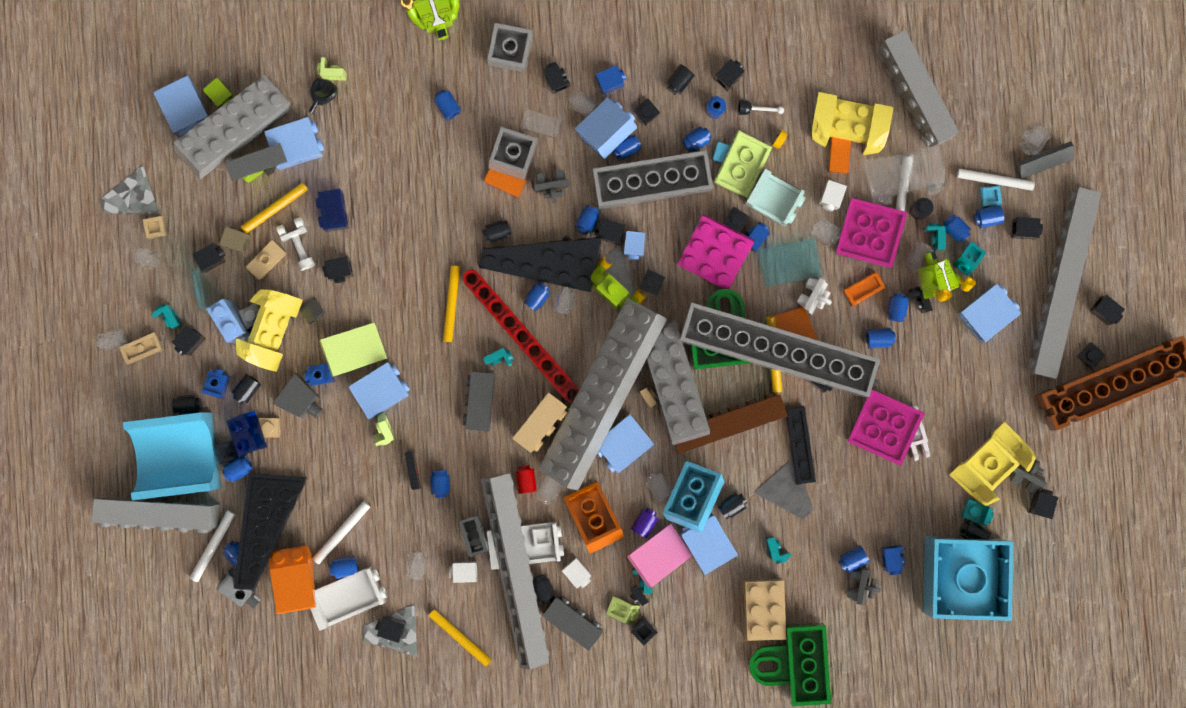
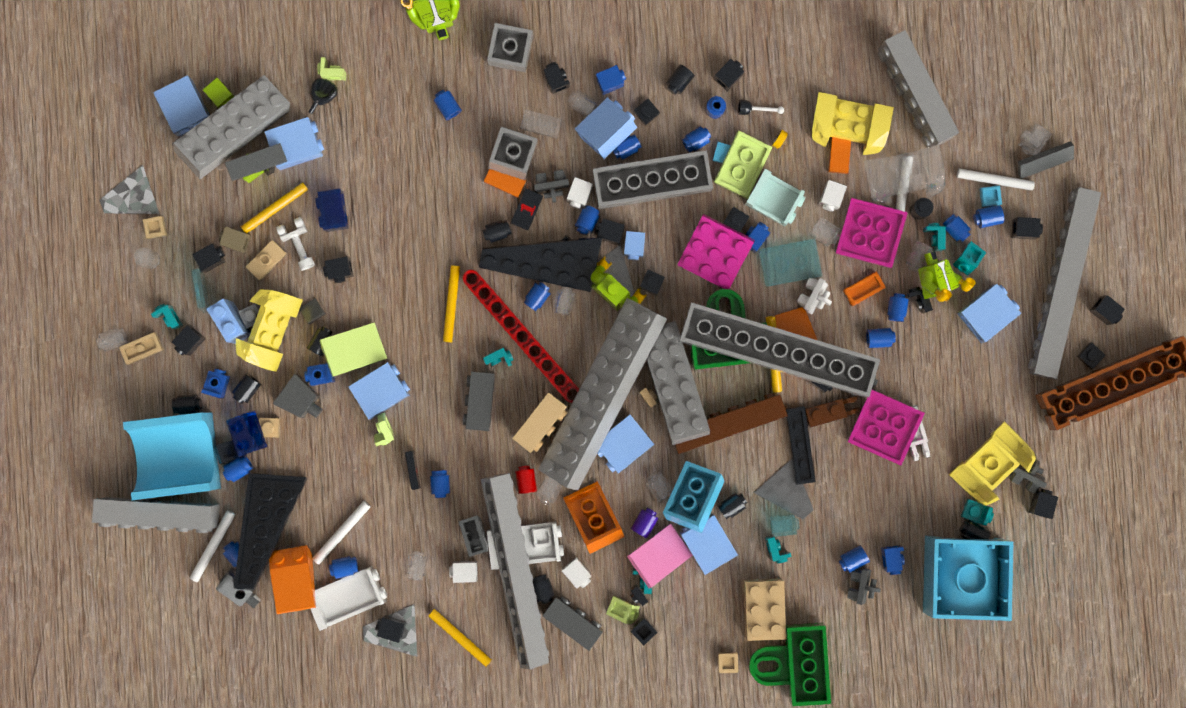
none -> black brick [306,327,333,357]
none -> black tile [511,189,543,231]
none -> white brick [567,177,593,209]
none -> tan plate [718,652,738,673]
none -> clear light blue brick [770,514,800,537]
none -> reddish brown hinge [805,396,861,428]

